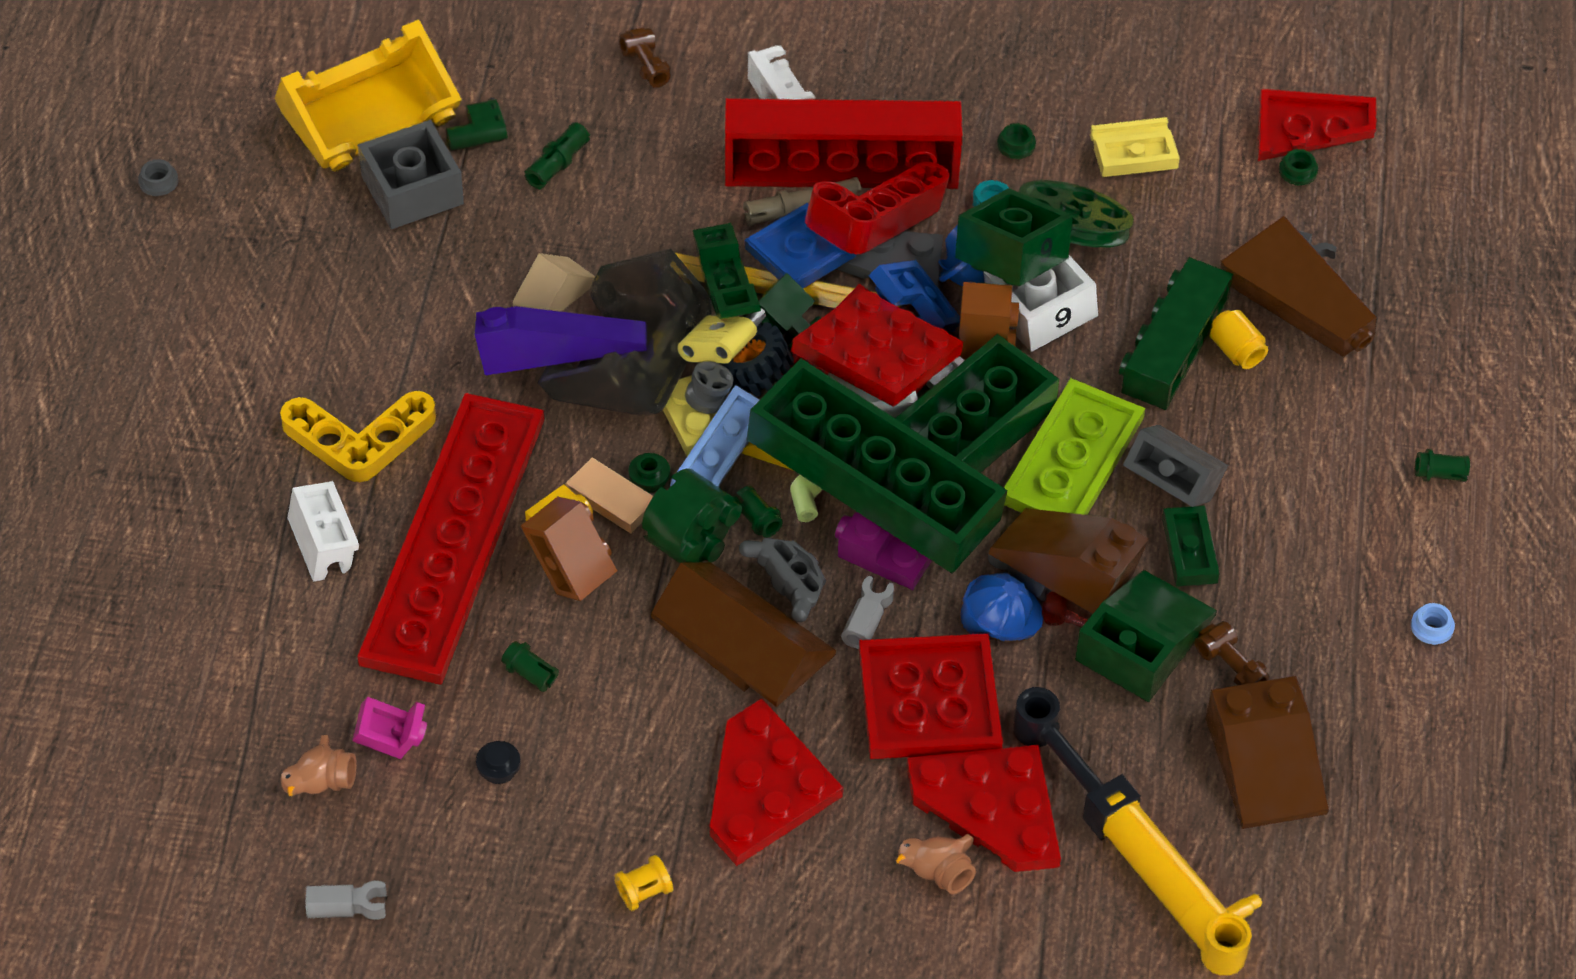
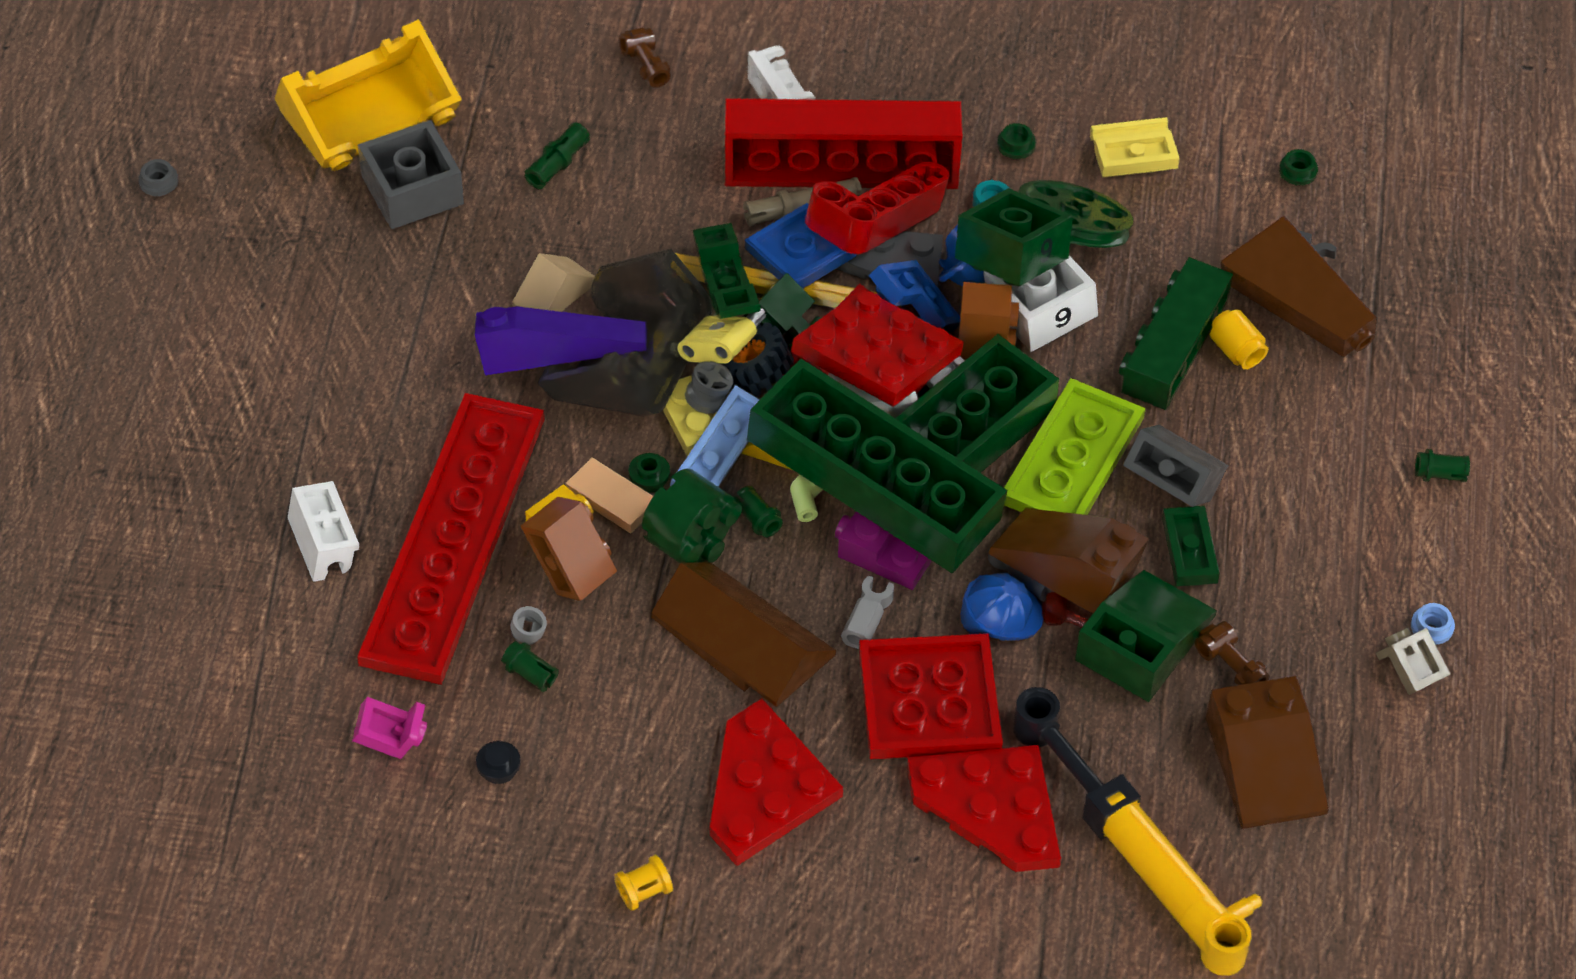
yellow beam [280,391,436,482] -> none
nougat animal [281,735,356,796] -> none
light grey bar [306,881,387,920] -> none
dark green piece [445,97,508,151] -> none
dark grey piece [739,538,826,623] -> none
nougat animal [896,834,976,894] -> none
red wing [1257,89,1377,161] -> none
none -> light grey hinge [510,606,547,645]
none -> bracket [1376,627,1450,695]

